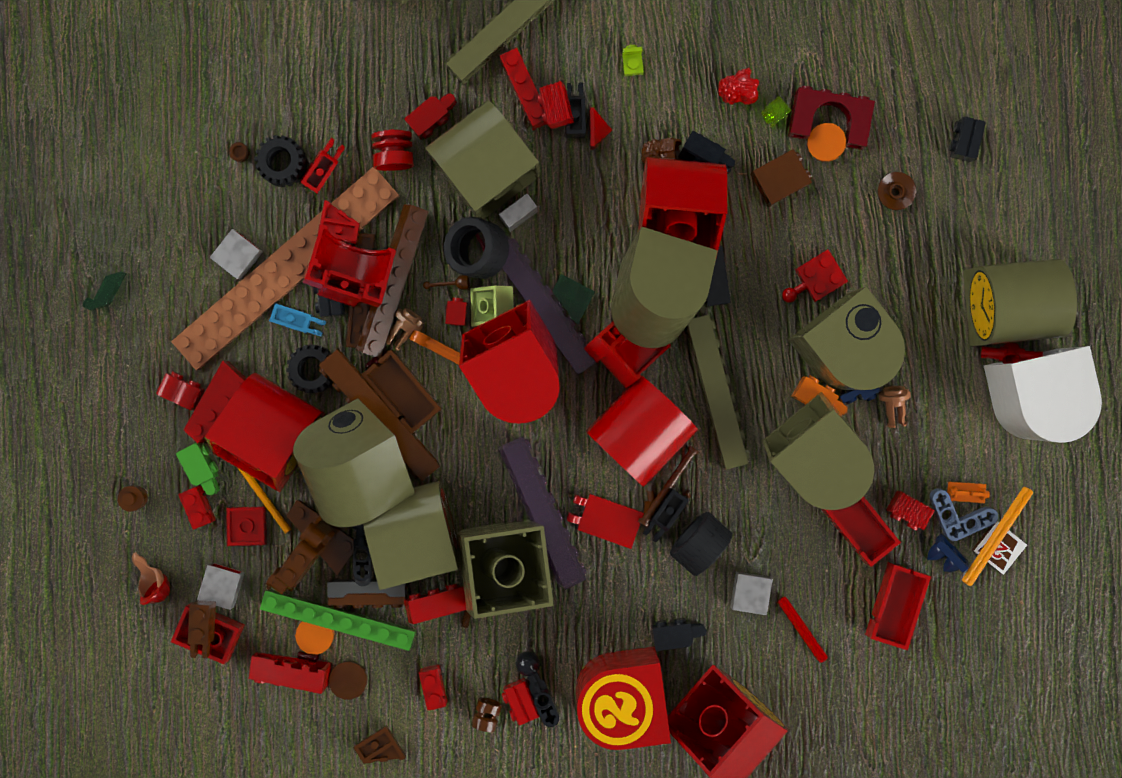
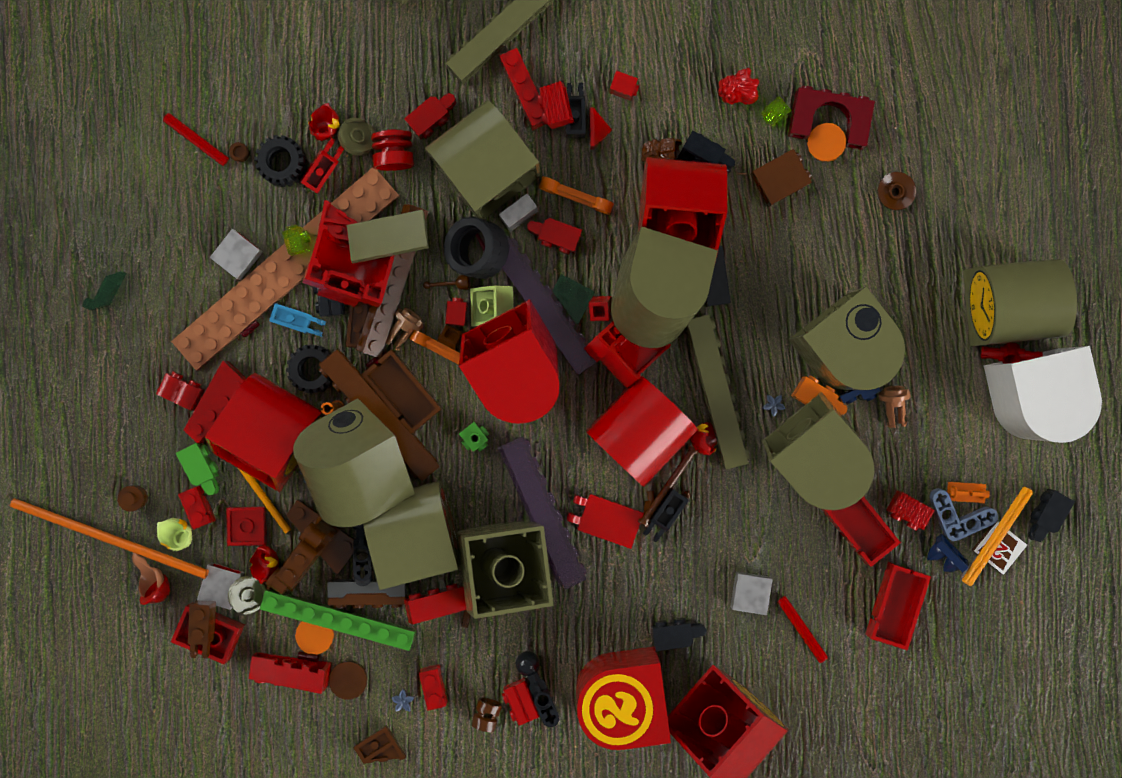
lime bracket [622,45,644,76] -> none
black tyre [670,512,733,576] -> none
red plate [782,249,848,303] -> none
black brick [949,117,986,162] -> none
none -> orange piece [10,498,209,579]
none -> yellowish green hair [157,518,192,551]
none -> red axle [163,113,229,166]
none -> olive tile [228,575,267,615]
none -> dark red piece [237,317,263,340]
none -> red hair [249,545,279,584]
none -> clear neon green brick [282,225,311,256]
none -> red hair [308,103,340,141]
none -> orange pin [321,400,345,415]
none -> olive tile [338,117,375,156]
none -> olive tile [347,210,429,263]
none -> sand blue plant [391,689,414,712]
none -> reddish brown tile [437,324,463,350]
none -> bright green brick [459,421,489,452]
none -> red hinge [527,218,582,255]
none -> orange piece [538,176,614,215]
none -> red brick [589,296,612,321]
none -> red brick [609,70,640,101]
none -> red hair [691,422,717,455]
none -> sand blue plant [763,395,786,416]
none -> black hinge [1028,489,1075,542]

